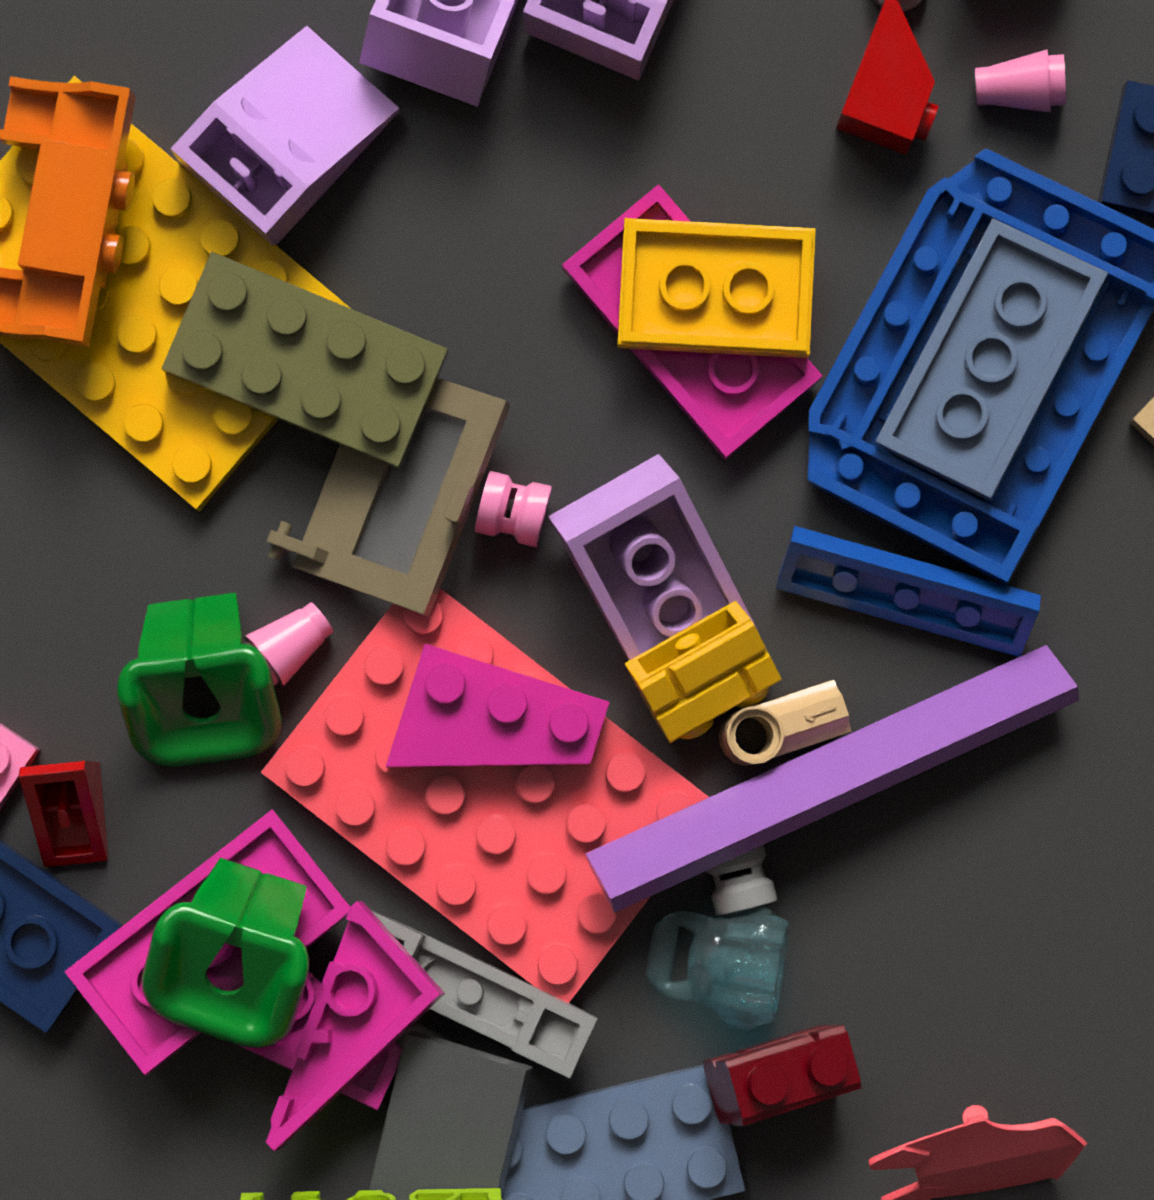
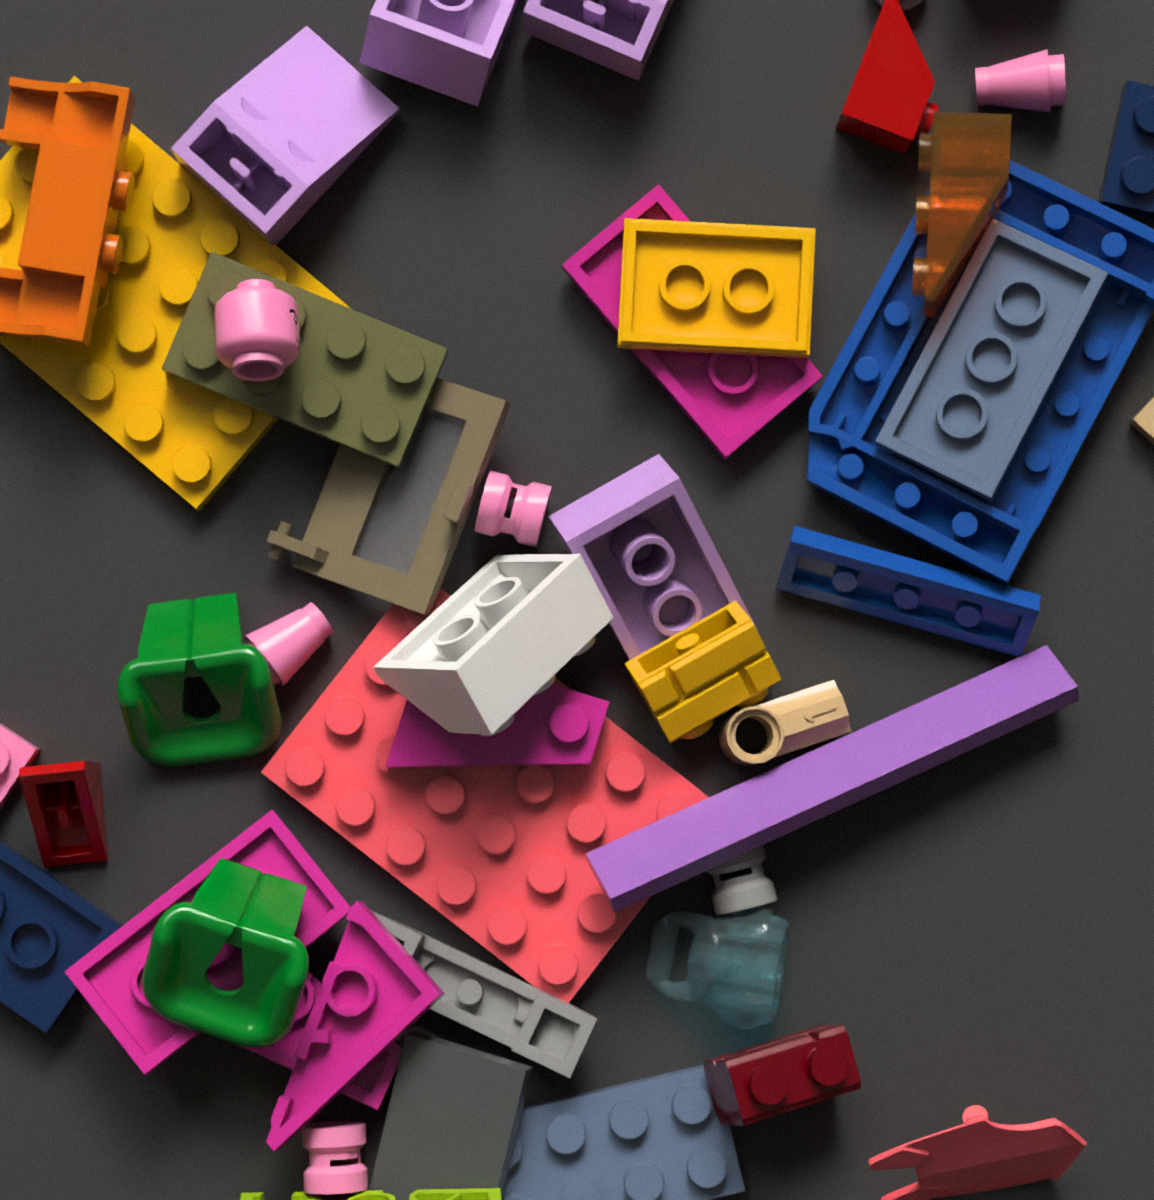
none -> bright pink head [214,279,300,381]
none -> bright pink wheel [302,1121,369,1195]
none -> white slope [373,554,614,736]
none -> clear orange slope [912,112,1012,316]

